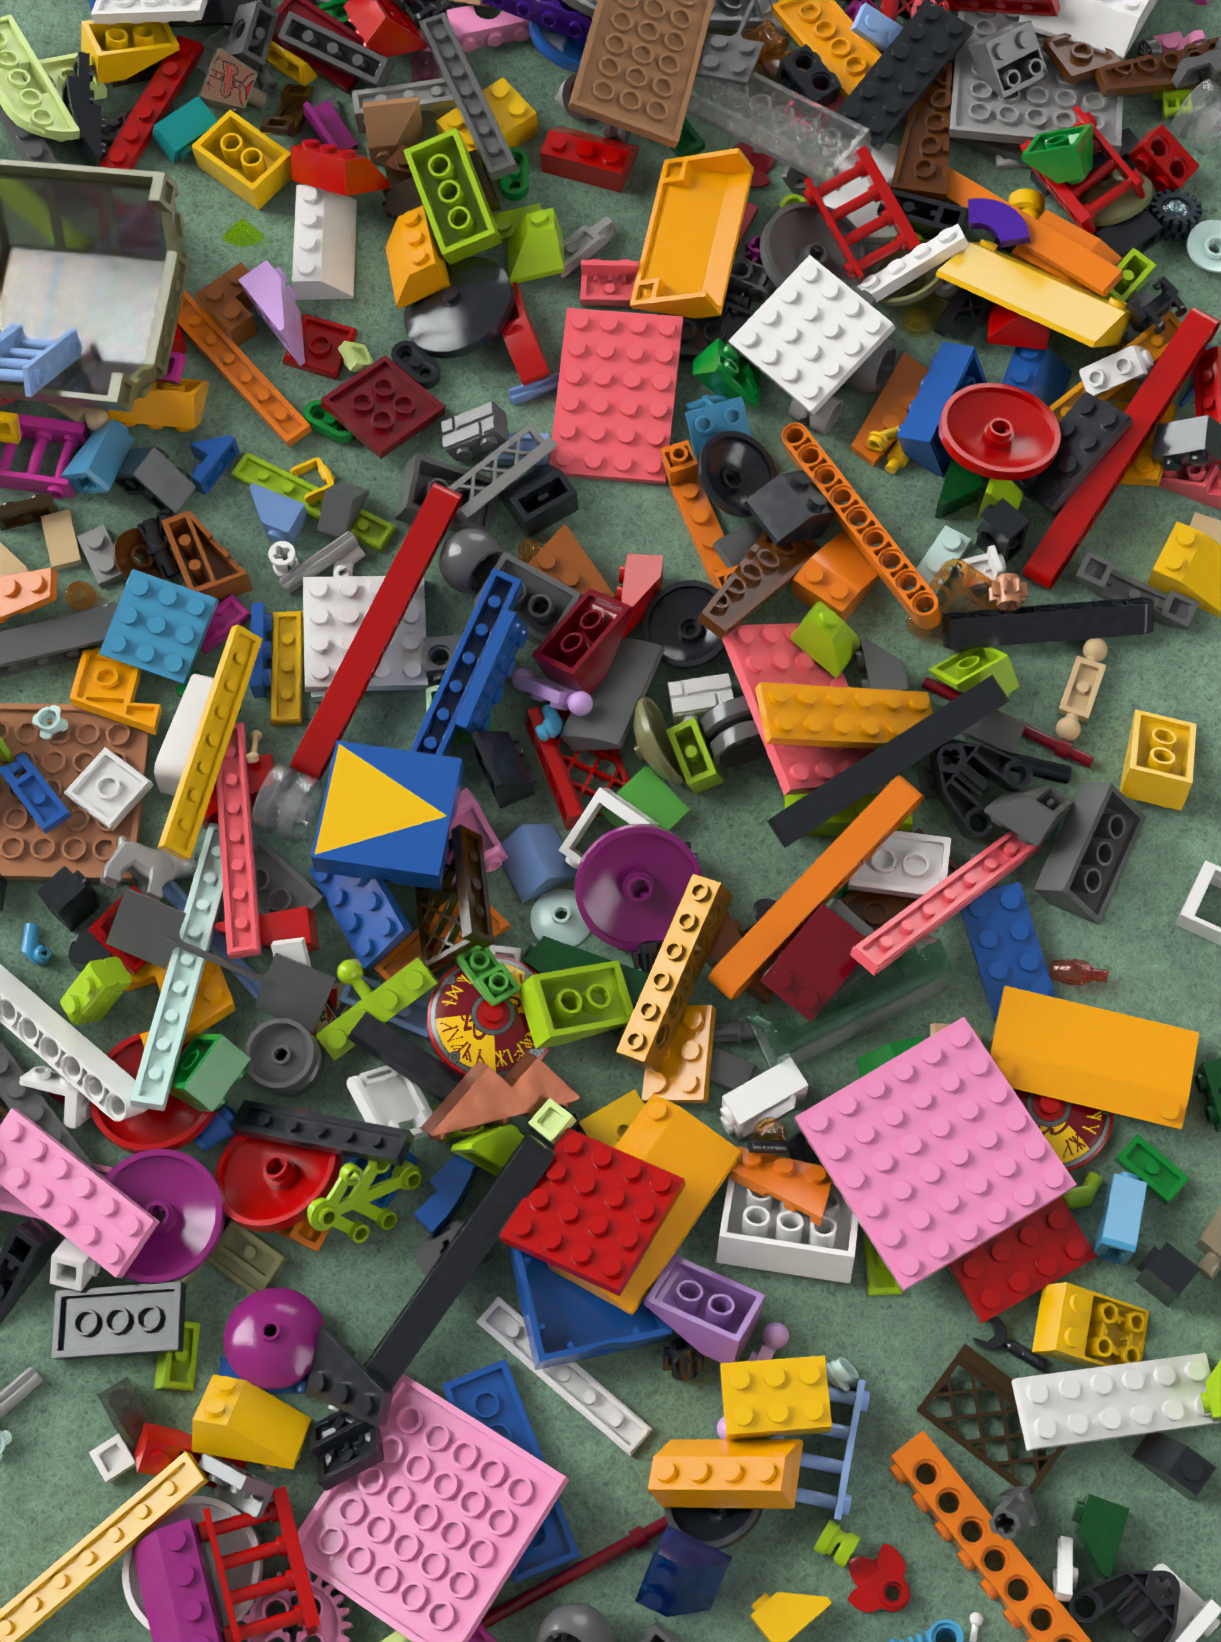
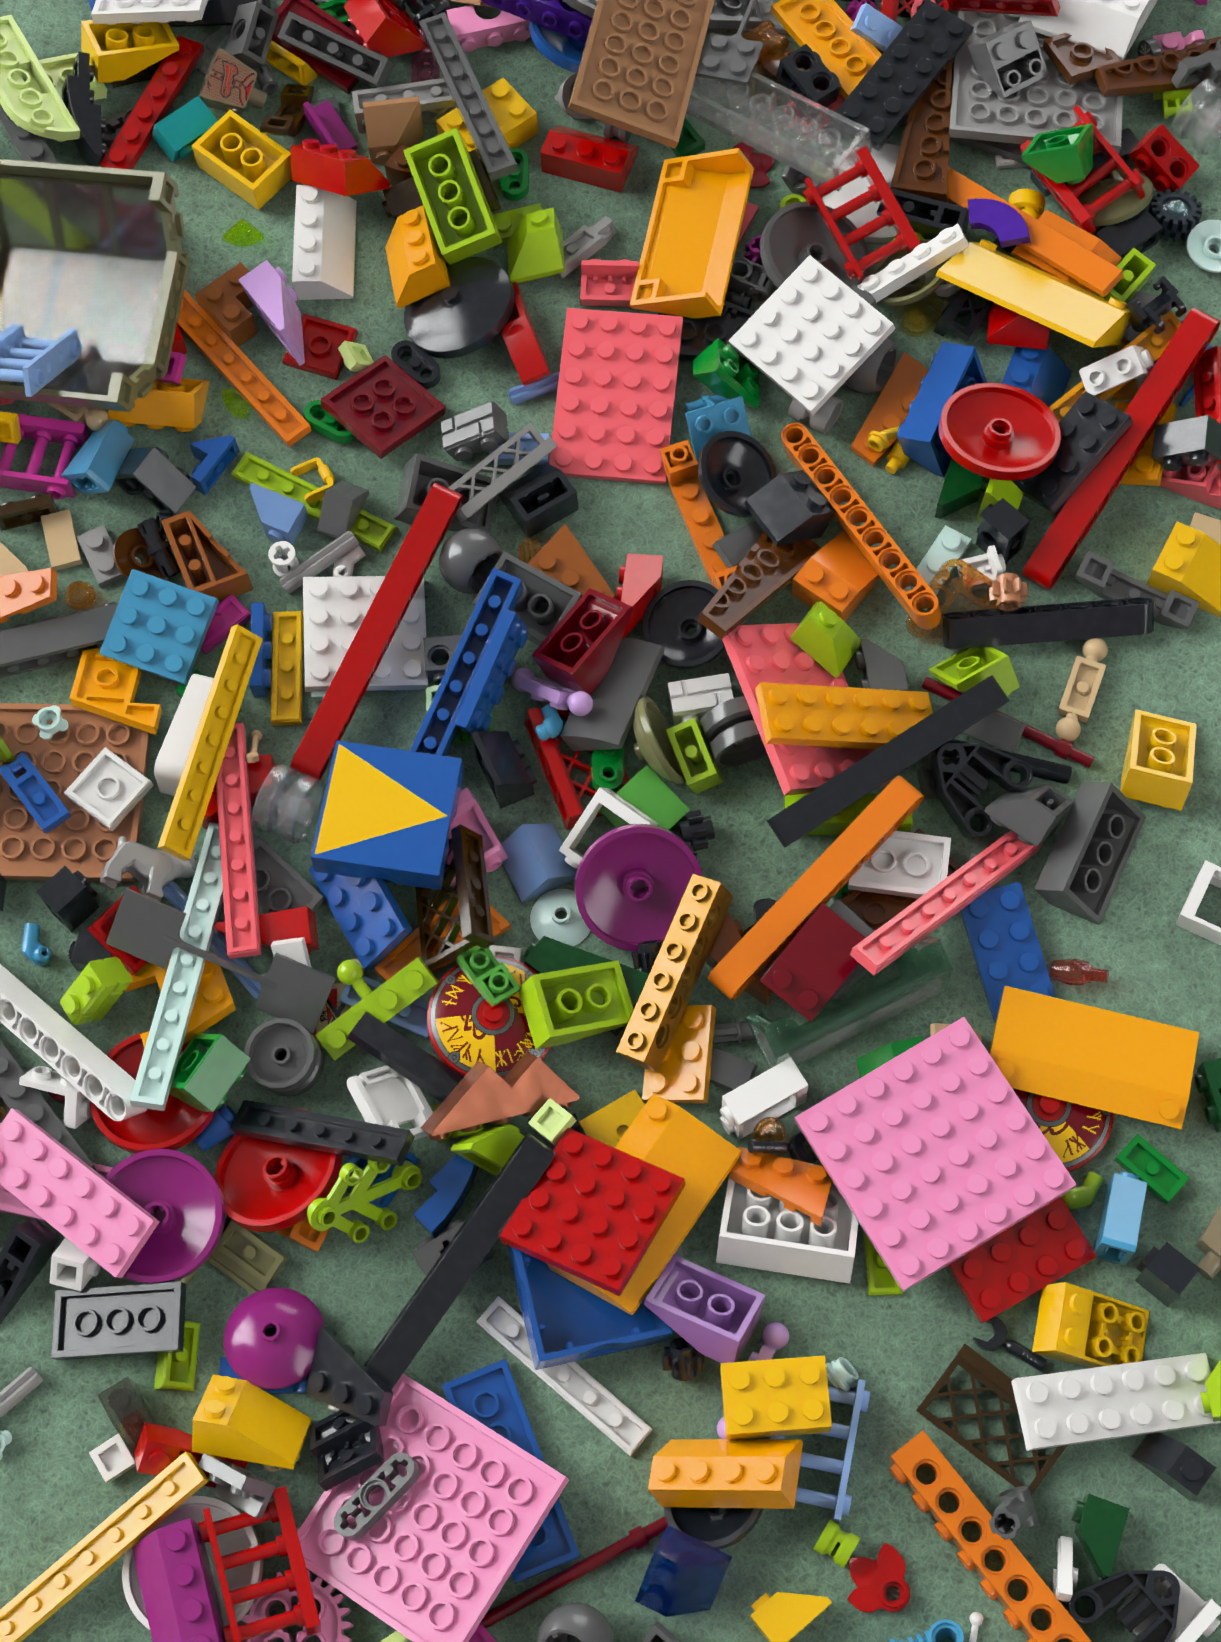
none -> clear neon green tile [222,388,249,419]
none -> dark grey beam [334,1453,420,1540]
none -> green plate [591,746,623,792]
none -> black gear [679,810,715,851]

